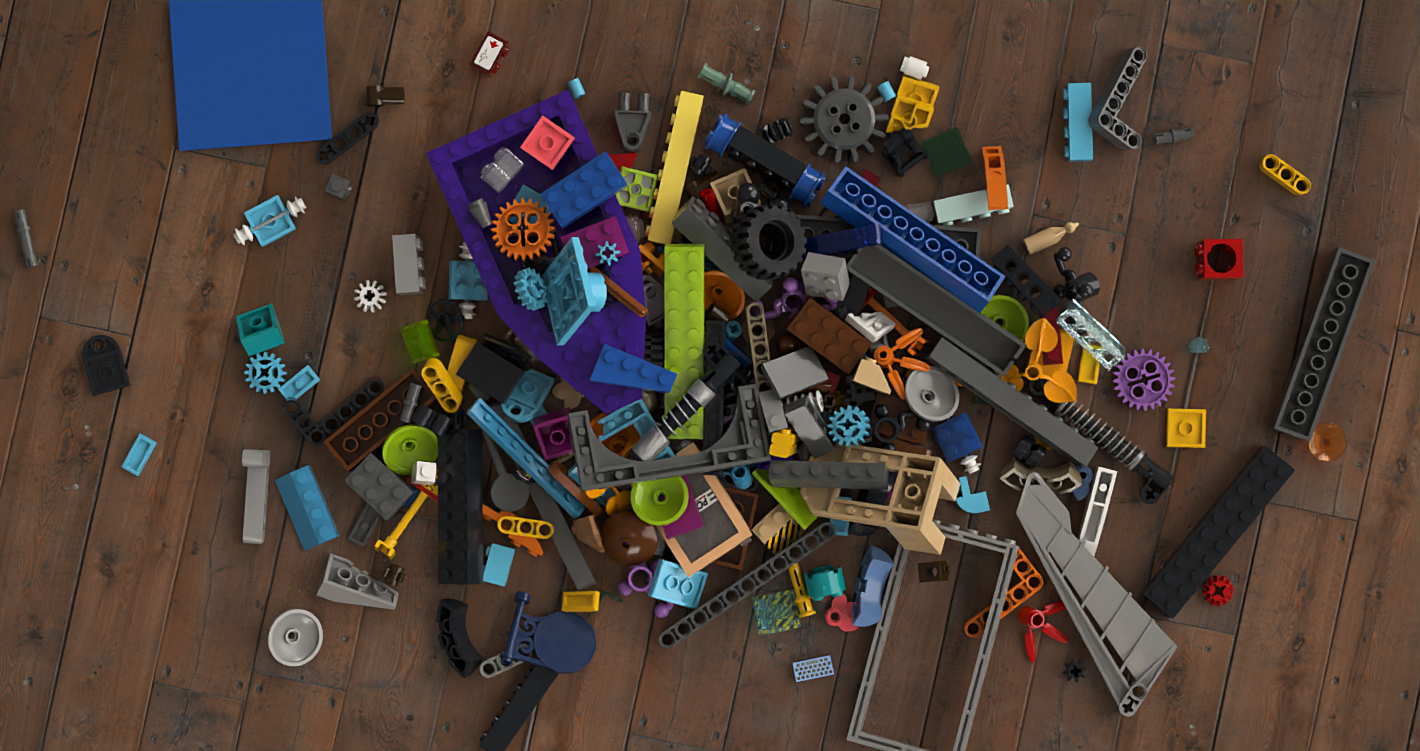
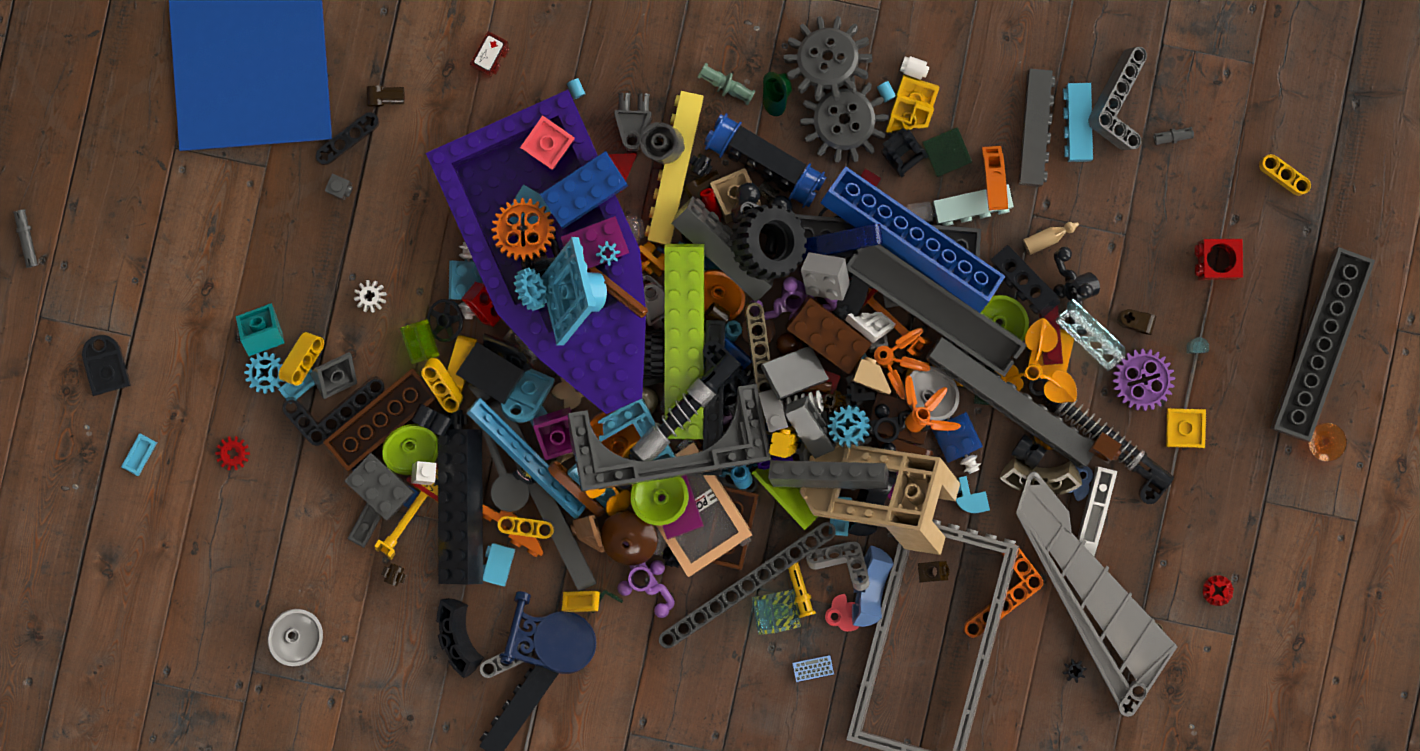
medium azure plate [233,195,306,247] -> none
light grey beam [242,449,270,544] -> none
dark azure slope [275,465,340,551] -> none
light grey wedge [316,553,399,610] -> none
light grey brick [392,234,426,295] -> none
dark grey pin [399,383,422,423] -> none
dark grey cone [468,198,492,228] -> none
clear brick [481,148,525,193] -> none
blue wedge [589,344,677,394] -> none
lime piece [616,166,658,213] -> none
medium azure tile [648,559,708,610] -> none
slope [751,503,805,555] -> none
black gear [760,117,793,144] -> none
teal brick [804,565,846,601] -> none
red plant [1018,601,1068,663] -> none
yellow tile [1077,344,1103,385] -> none
black brick [1140,445,1295,619] -> none
none -> red gear [215,436,250,470]
none -> yellow beam [278,332,324,386]
none -> dark grey slope [310,352,357,399]
none -> red brick [461,282,501,327]
none -> dark grey brick [641,122,685,164]
none -> dark green piece [763,72,792,116]
none -> dark grey gear [784,16,873,101]
none -> light grey beam [806,542,870,591]
none -> orange plant [905,375,961,432]
none -> dark grey brick [1018,69,1055,187]
none -> reddish brown brick [1089,432,1122,463]
none -> dark brown piece [1117,309,1157,335]

